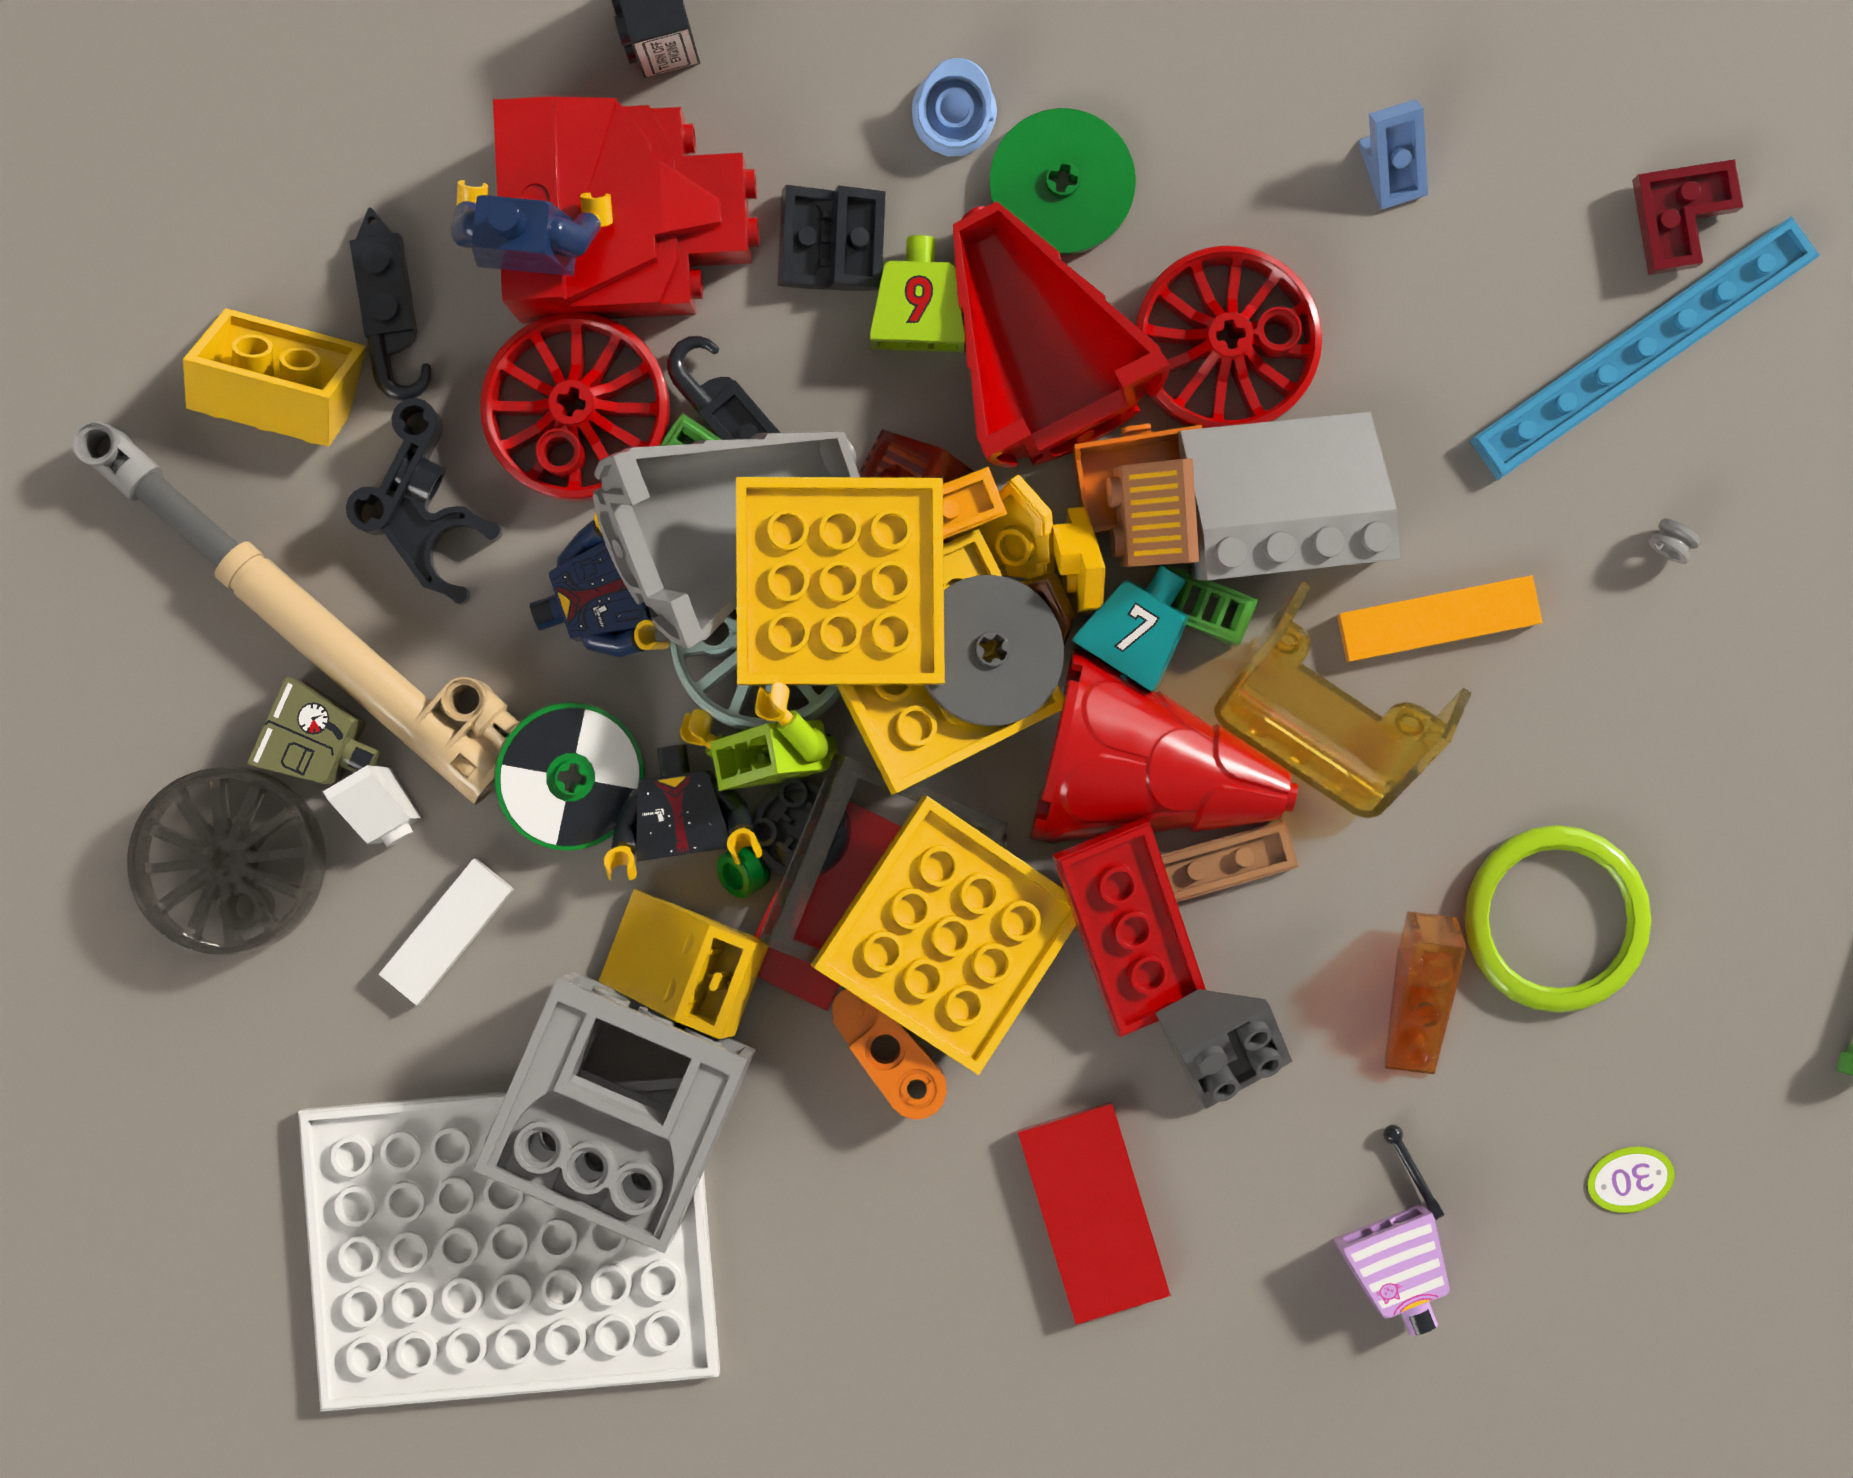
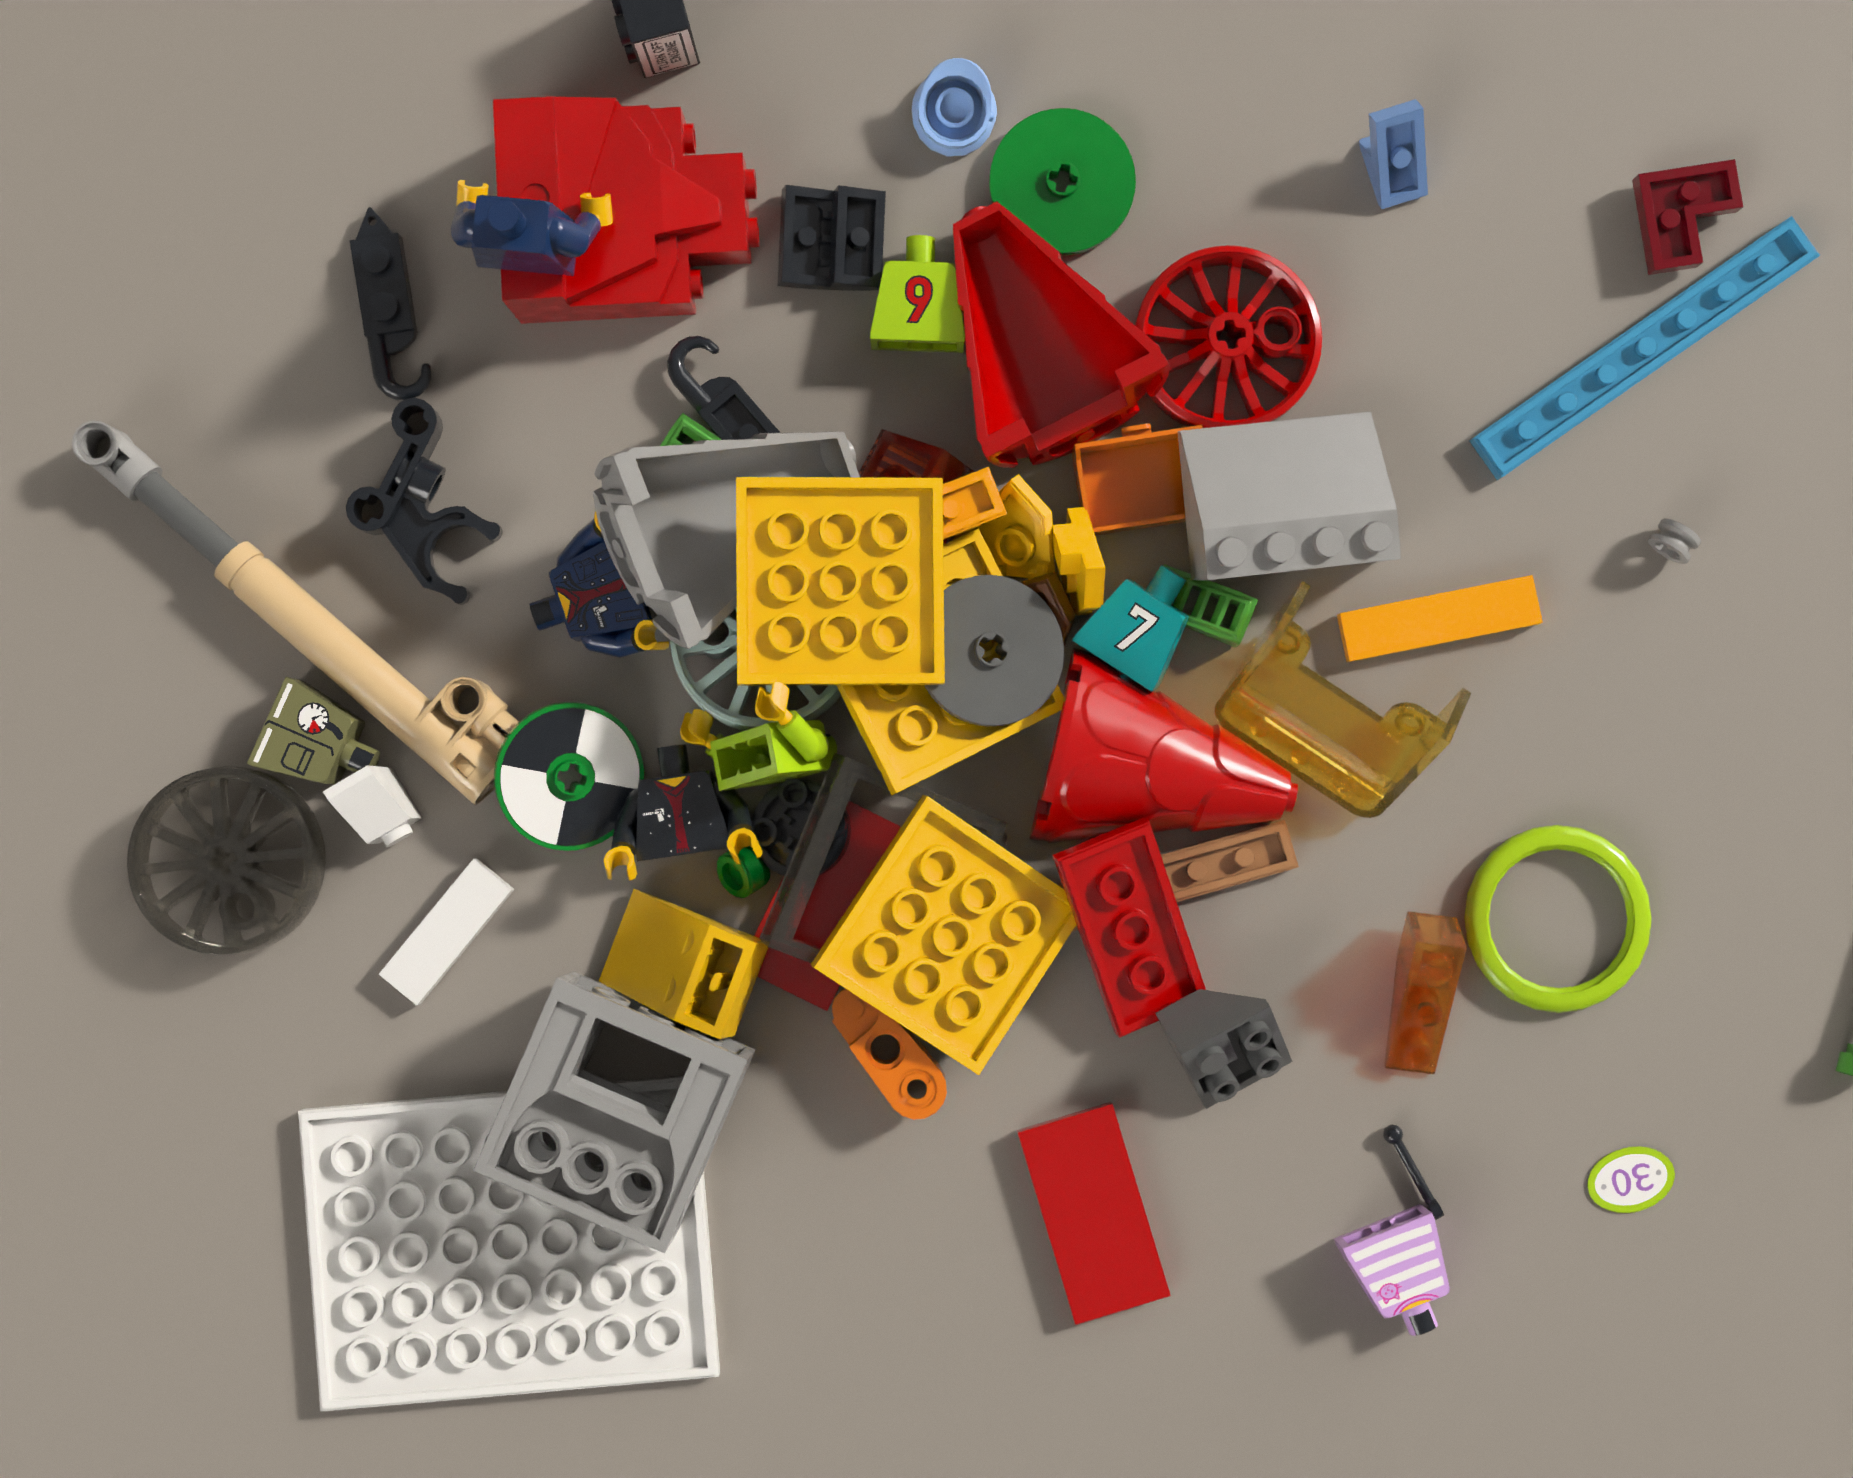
yellow slope [183,308,366,447] -> none
red piece [480,312,670,502] -> none
nougat slope [1106,458,1199,567] -> none

